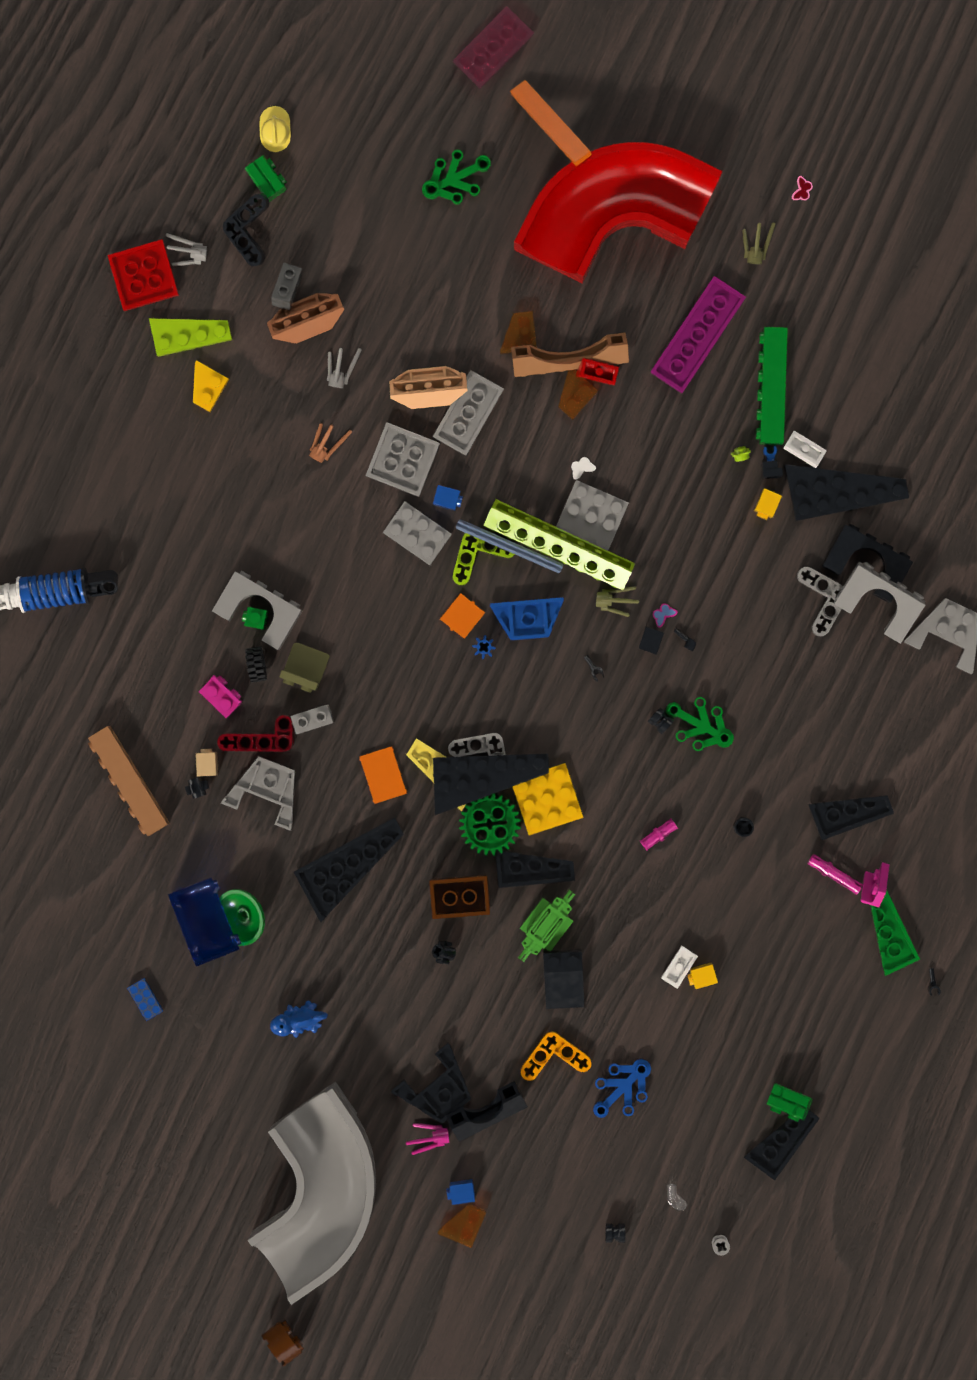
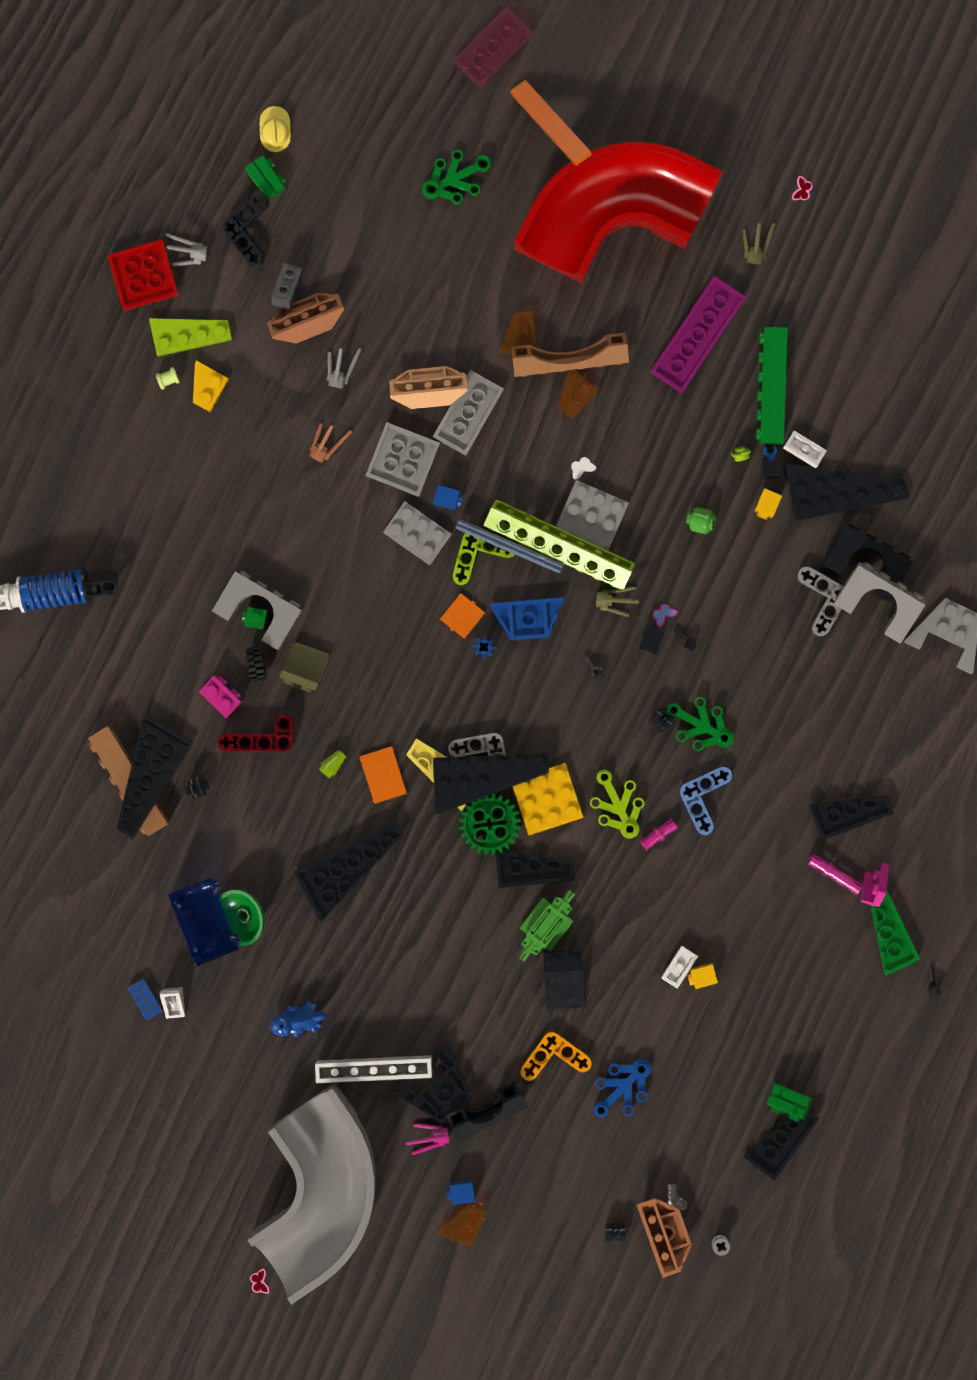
tan brick [196,749,218,776] -> none
light grey wing [221,756,295,831] -> none
reddish brown brick [261,1320,304,1367] -> none
light grey brick [291,704,335,734] -> none
reddish brown brick [429,875,490,919] -> none
black gear [432,941,456,965] -> none
red slope [576,358,619,385] -> none
black wheel [733,817,754,837] -> none
none -> black wing [116,714,193,840]
none -> yellowish green bush [155,367,180,390]
none -> white slope [160,987,185,1019]
none -> dark red sticker [250,1269,269,1294]
none -> white brick [315,1055,433,1083]
none -> lime cone [318,750,346,778]
none -> lime plant [590,769,644,839]
none -> nougat wedge [636,1198,692,1278]
none -> medium blue beam [680,767,732,835]
none -> bright green head [686,507,716,534]

